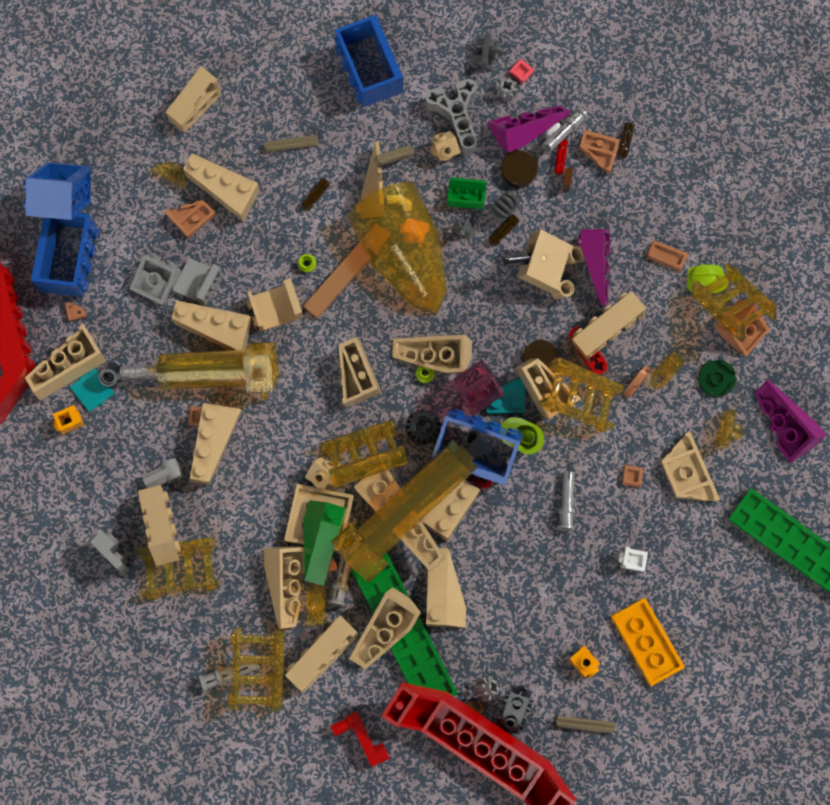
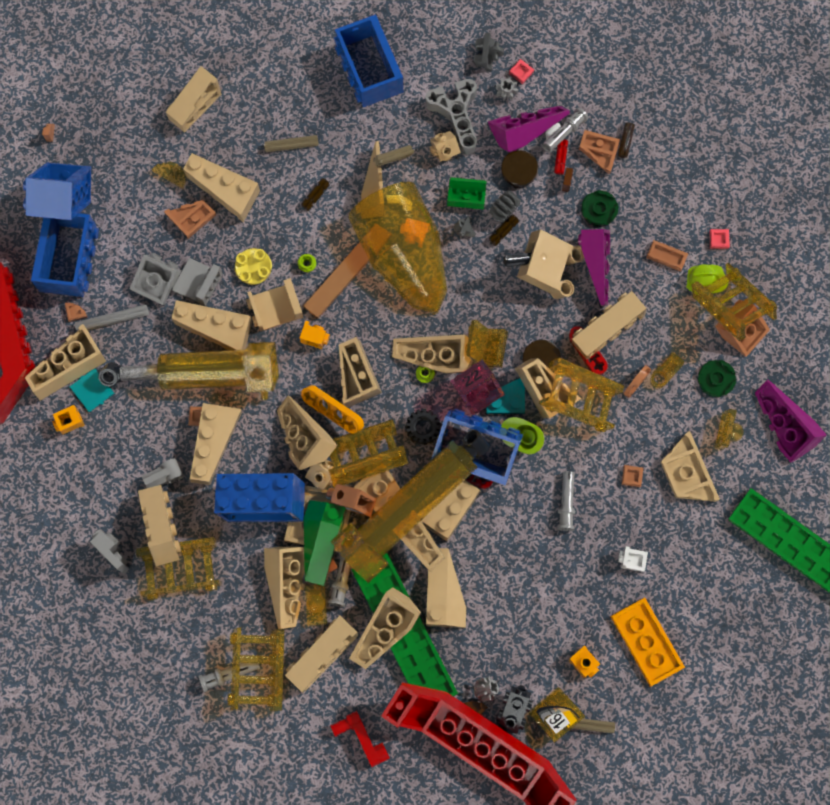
none -> nougat tile [42,123,55,142]
none -> light grey axle [74,304,149,332]
none -> blue hose [214,473,305,522]
none -> light yellow dish [235,248,272,285]
none -> tan wedge [277,396,337,470]
none -> light orange brick [300,321,330,349]
none -> light orange beam [301,385,364,434]
none -> nougat torso [326,484,377,517]
none -> clear yellow bracket [465,320,508,368]
none -> slope [529,687,585,744]
none -> dark green tile [581,190,619,227]
none -> coral tile [709,229,730,249]

